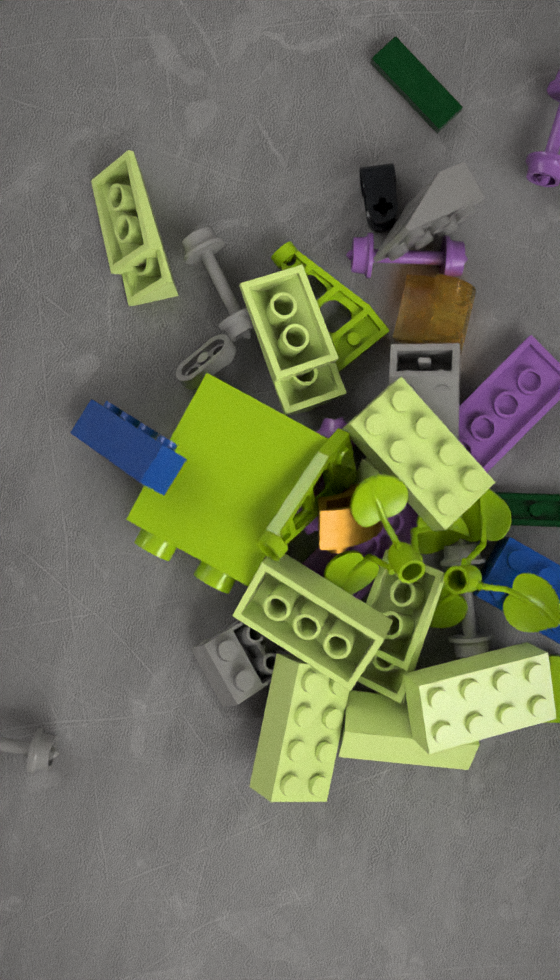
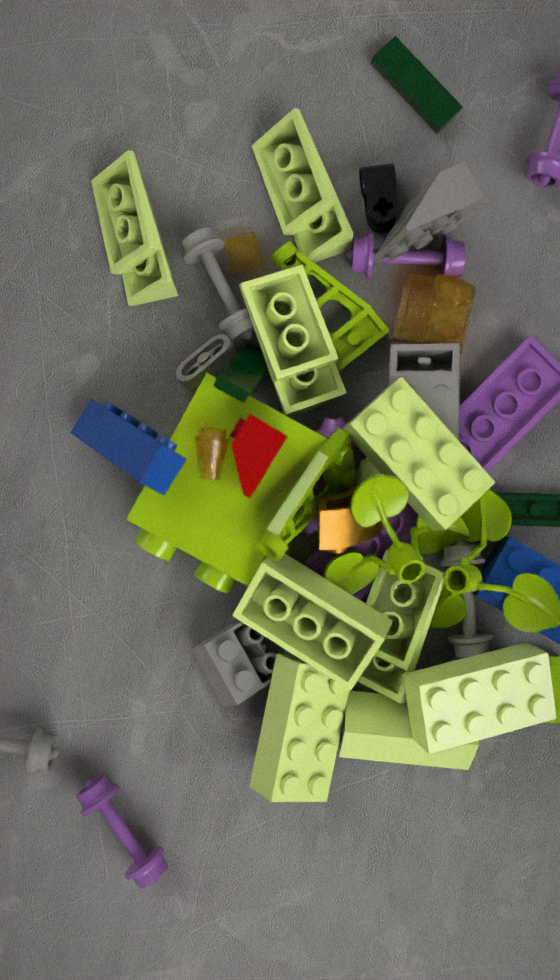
none -> medium lavender piece [76,775,168,889]
none -> clear yellow cone [194,427,230,480]
none -> dark green tile [213,342,269,403]
none -> clear yellow tile [223,232,263,274]
none -> red slope [230,414,287,498]
none -> yellowish green slope [251,108,354,263]

